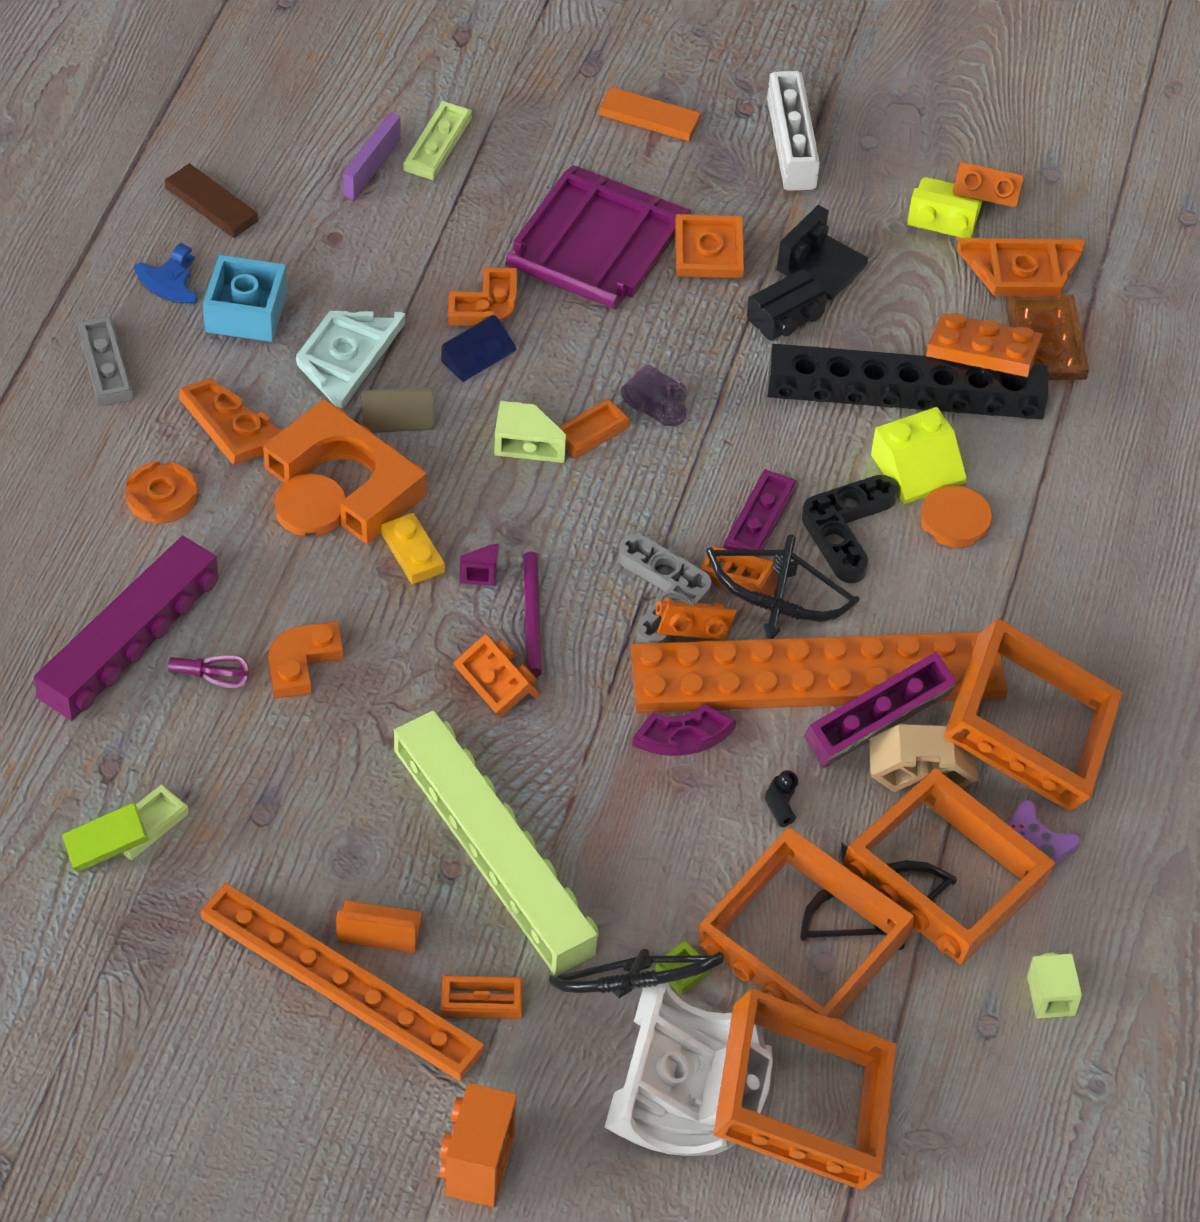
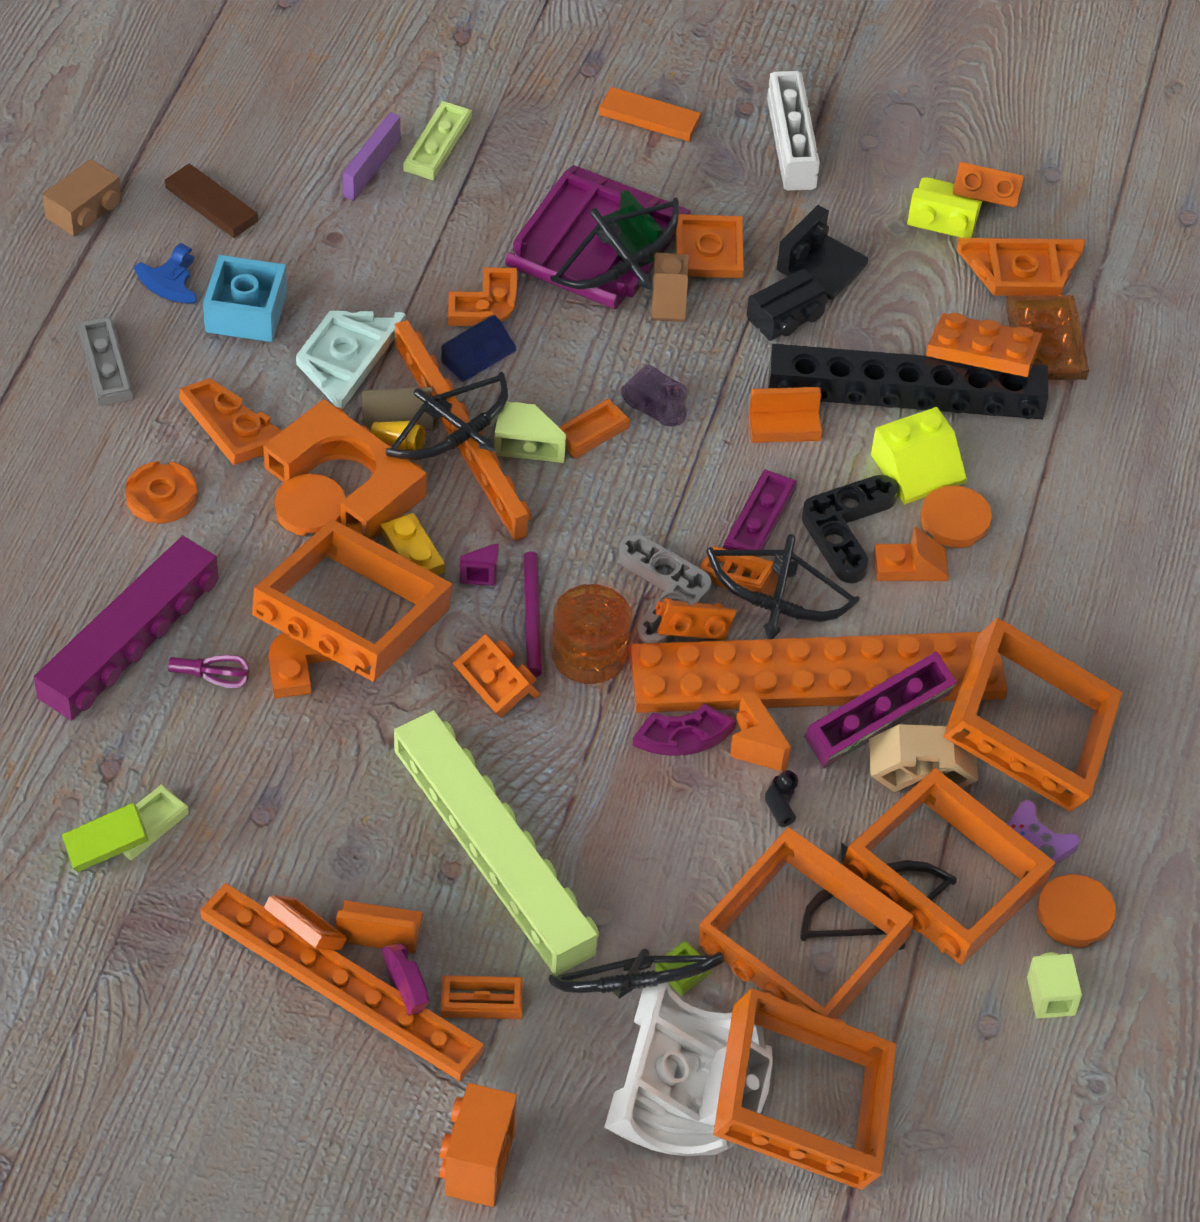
none -> medium nougat brick [42,159,122,236]
none -> orange window [252,519,453,682]
none -> orange tile [264,895,347,951]
none -> yellow cone [371,421,425,451]
none -> magenta tile [381,943,430,1016]
none -> black piece [385,372,508,460]
none -> orange plate [395,320,531,541]
none -> black piece [550,197,679,291]
none -> clear orange wheel [551,584,632,684]
none -> dark green panel [599,190,663,267]
none -> medium nougat slope [651,253,689,322]
none -> orange slope [730,691,791,771]
none -> orange panel [748,387,822,443]
none -> orange slope [873,527,949,581]
none -> orange tile [1037,874,1116,948]

